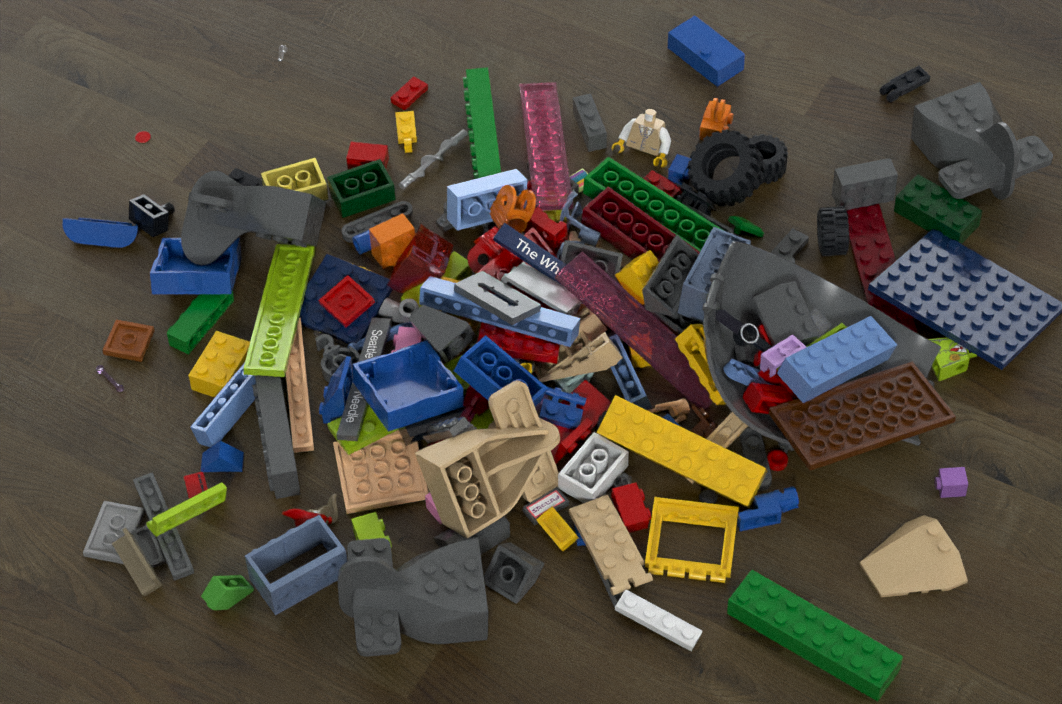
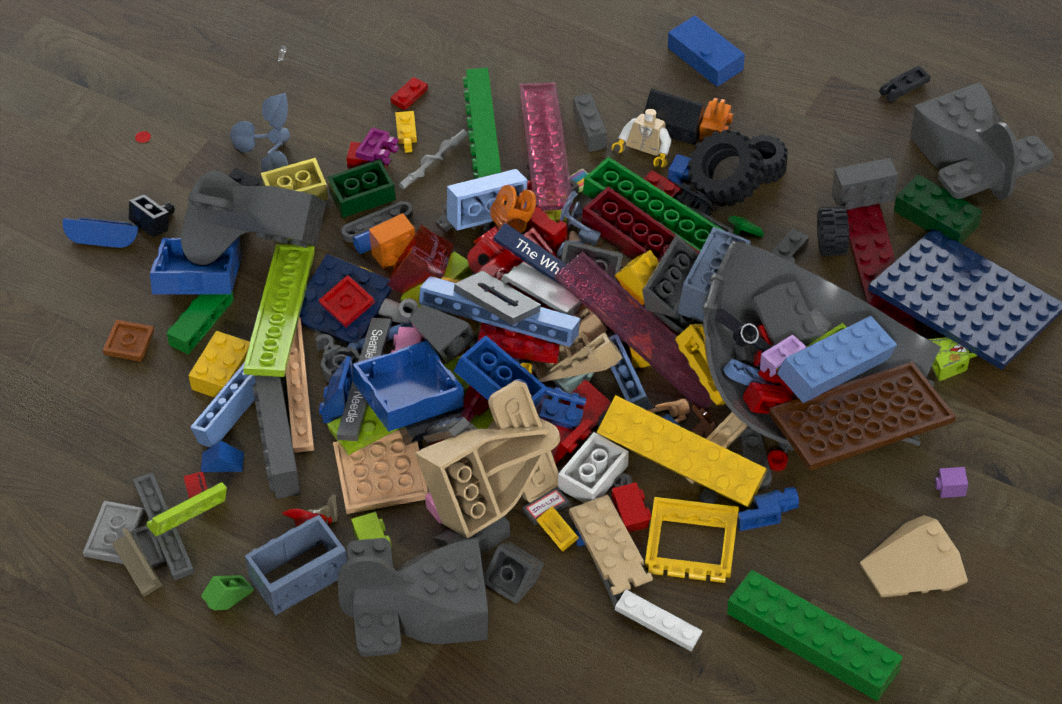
clear purple hinge [96,365,124,392] -> none
none -> sand blue plant [230,93,290,172]
none -> magenta plate [356,127,399,165]
none -> black slope [644,88,704,145]

